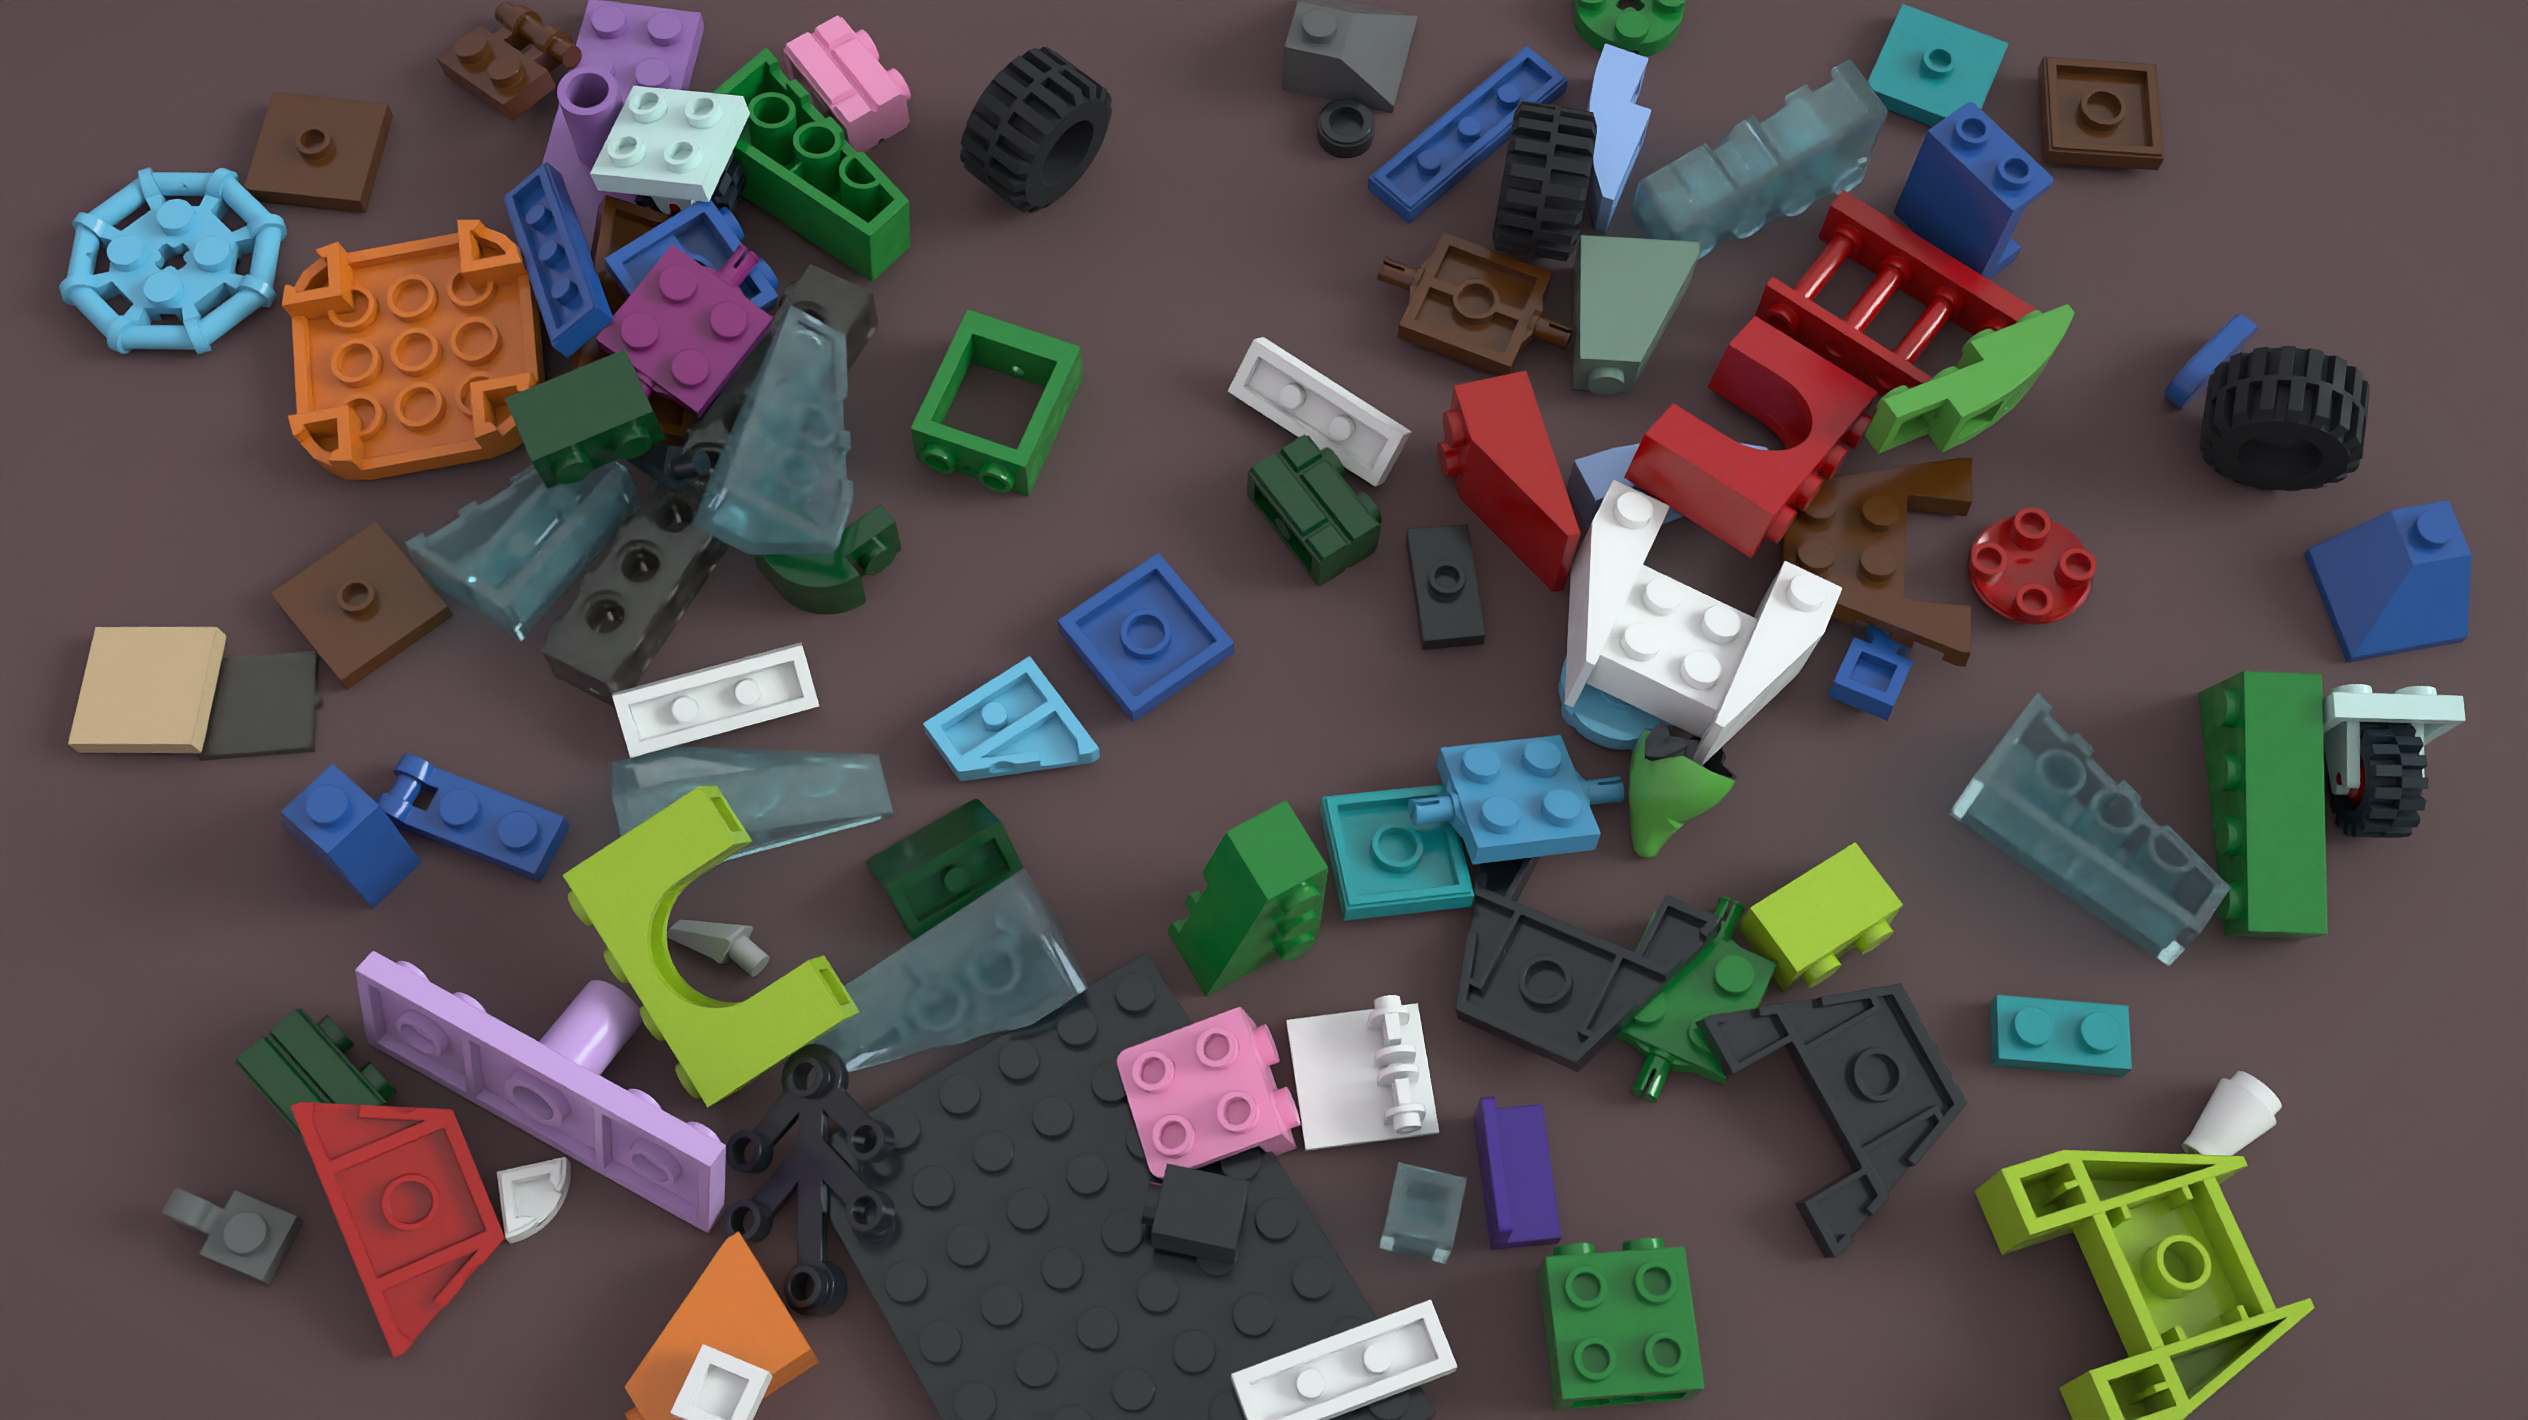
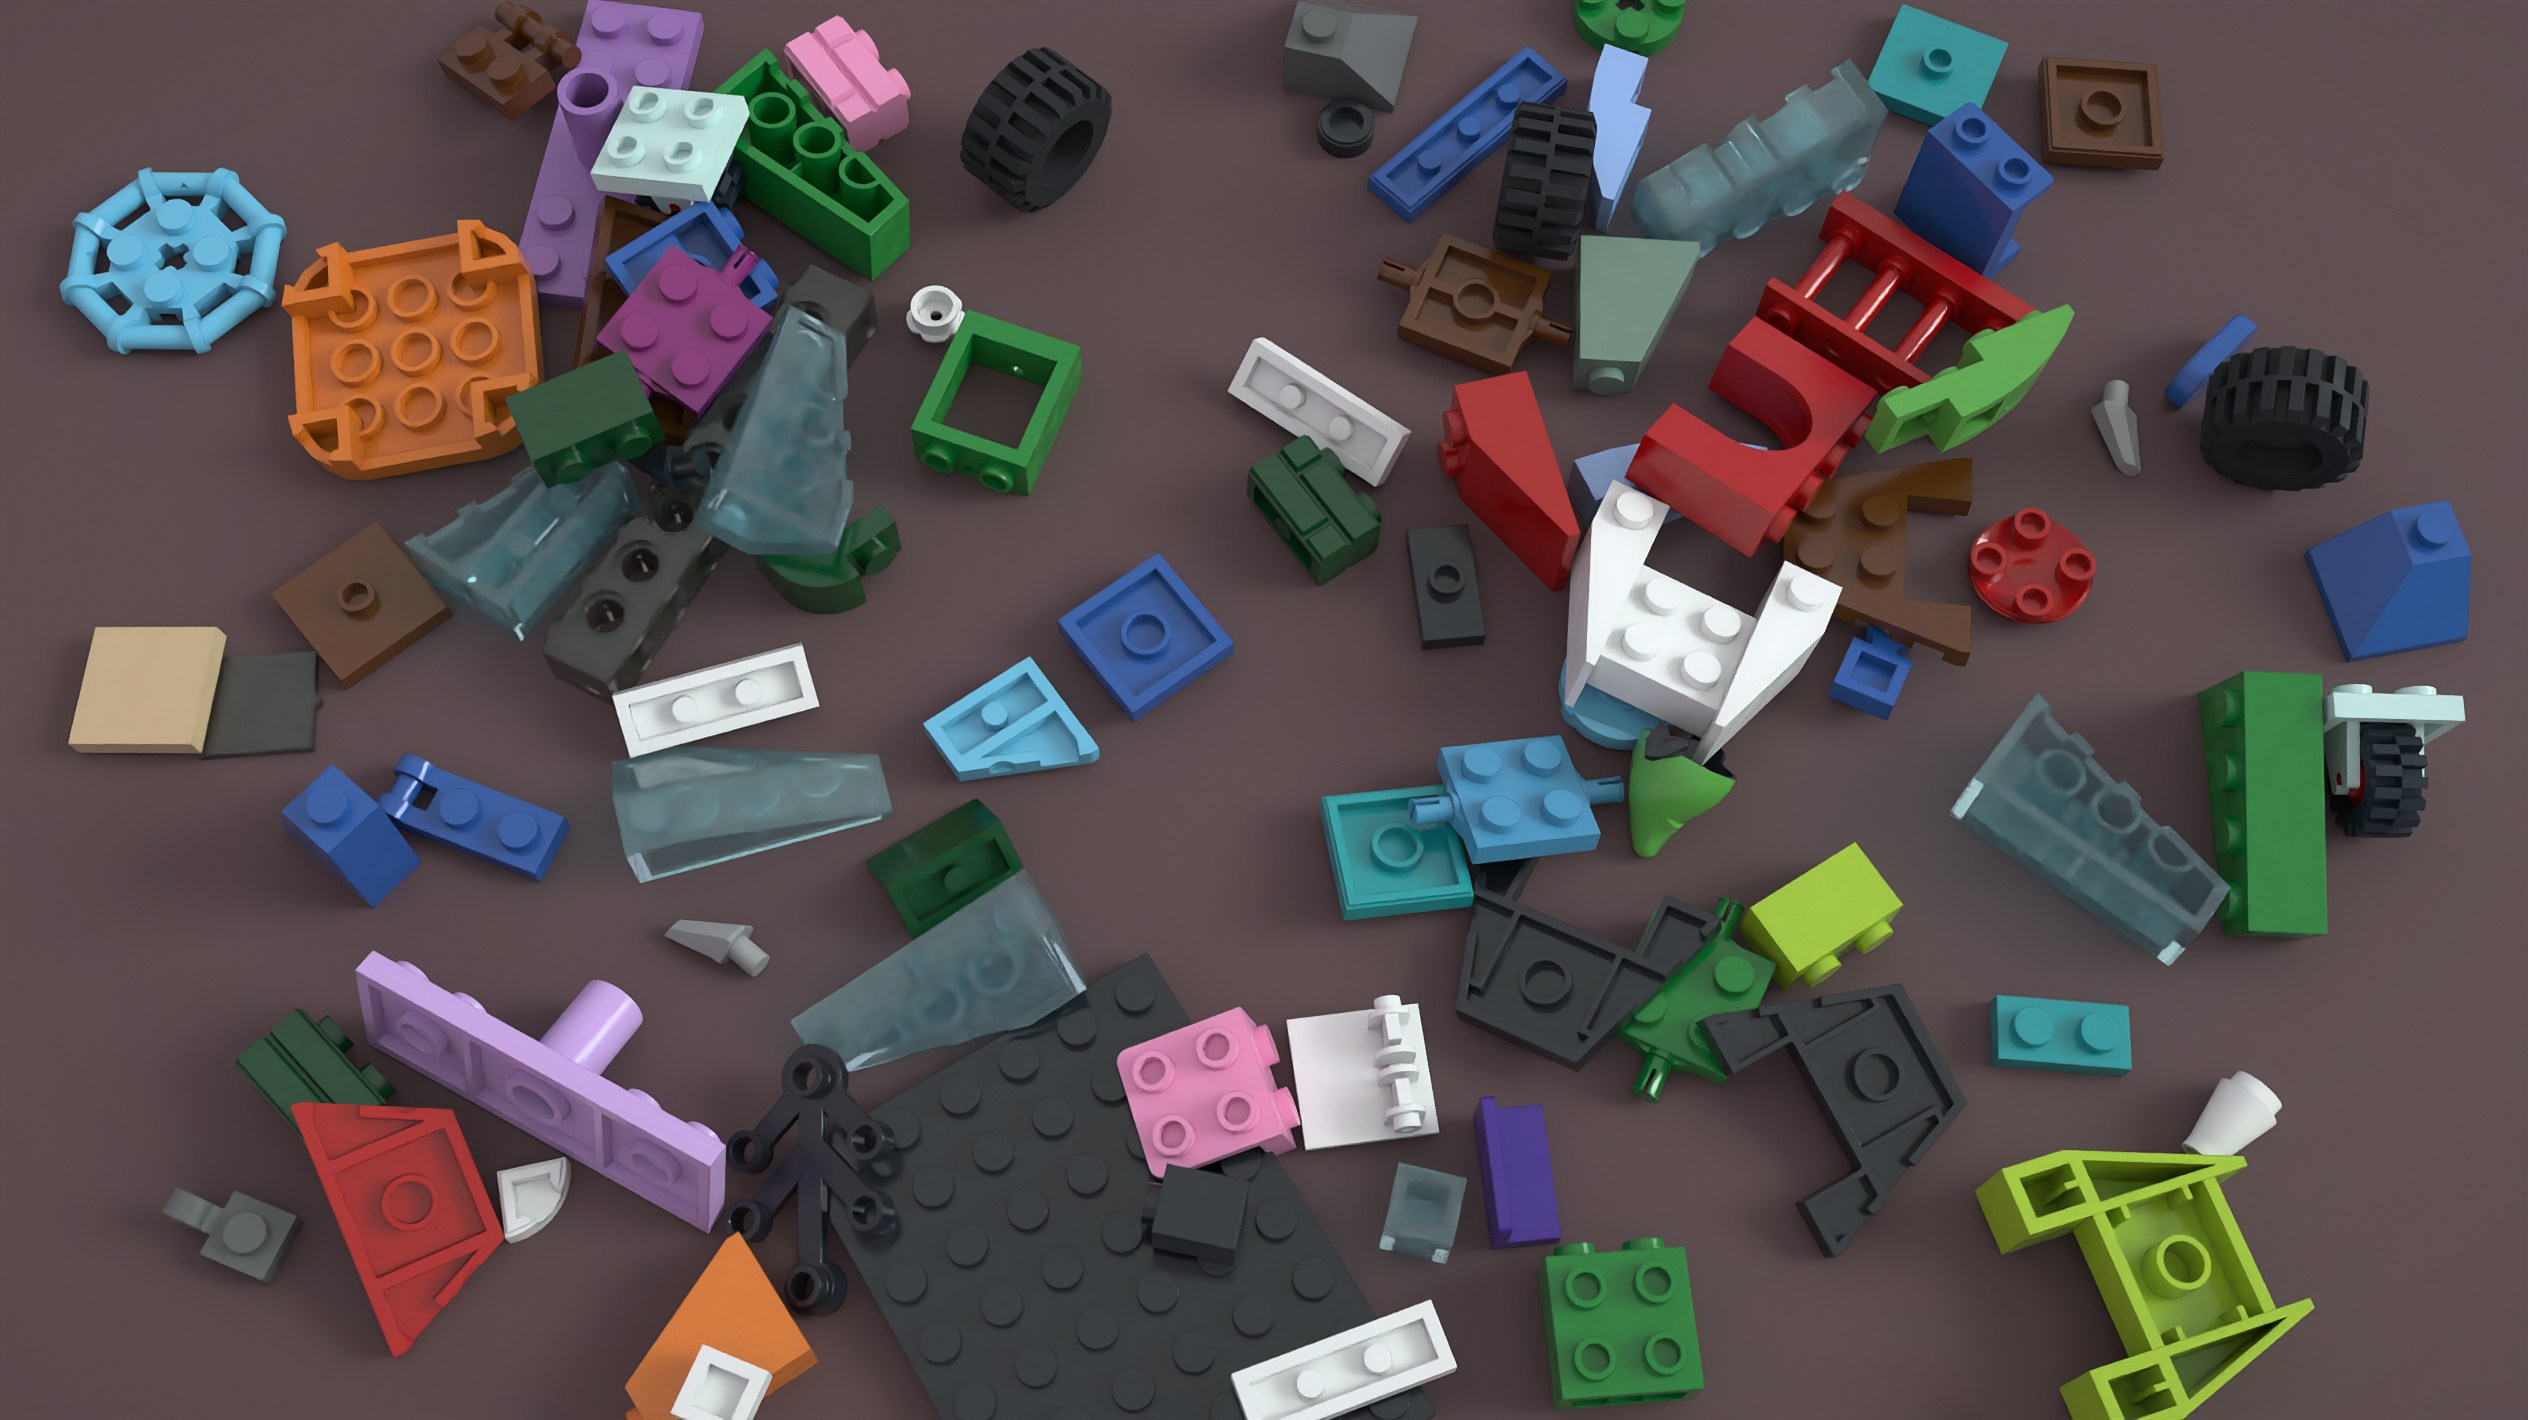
reddish brown plate [244,92,393,213] -> none
blue tile [503,162,614,358] -> none
lime arch [563,785,860,1107] -> none
green wedge [1167,800,1328,997] -> none
none -> white plate [906,285,965,343]
none -> light grey bar [2091,380,2141,477]

